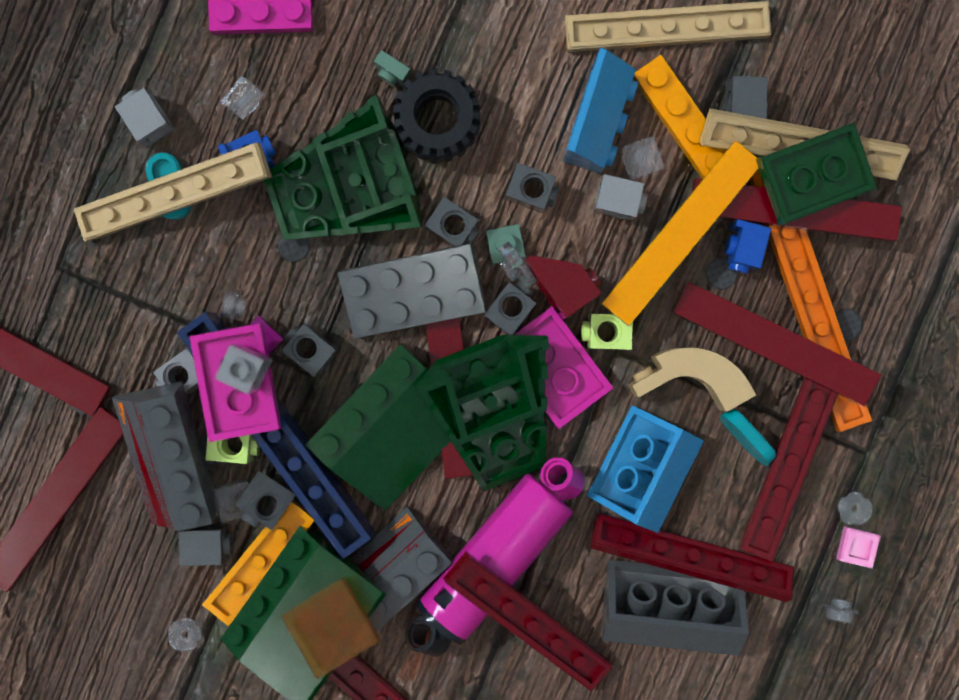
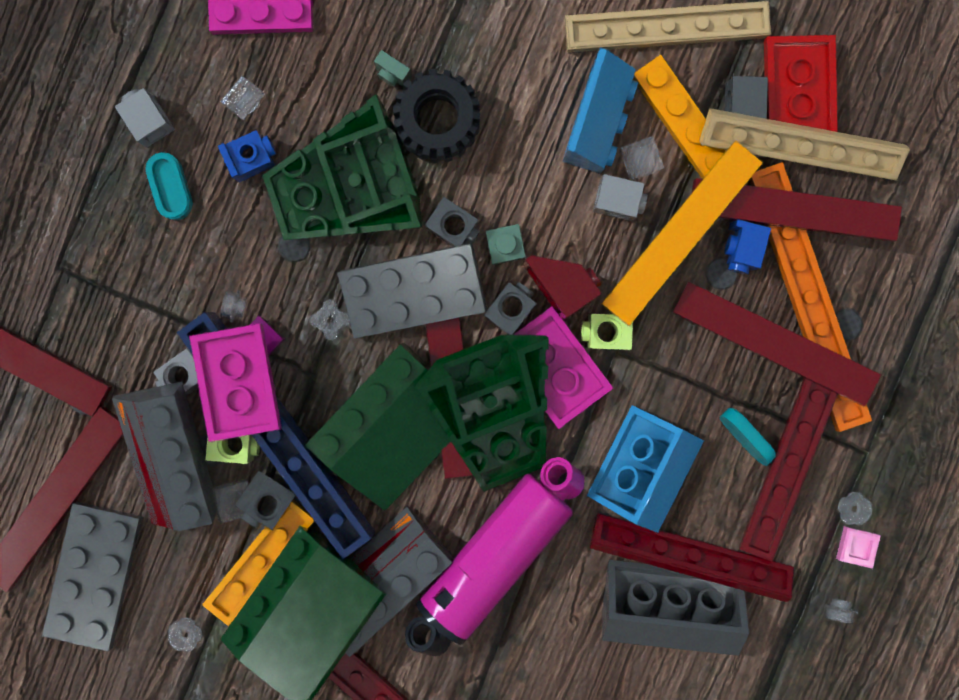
tan tile [74,142,272,242] -> none
dark grey brick [179,525,234,566] -> none
light grey brick [215,344,273,394] -> none
clear orange plate [281,577,381,679] -> none
dark grey brick [282,324,339,377] -> none
dark red tile [443,551,613,692] -> none
clear plate [498,241,536,289] -> none
dark grey brick [505,163,559,214] -> none
tan arch [627,348,756,412] -> none
dark green tile [756,122,877,225] -> none
none -> dark grey plate [42,502,143,651]
none -> clear plate [310,299,350,340]
none -> red plate [764,35,838,132]

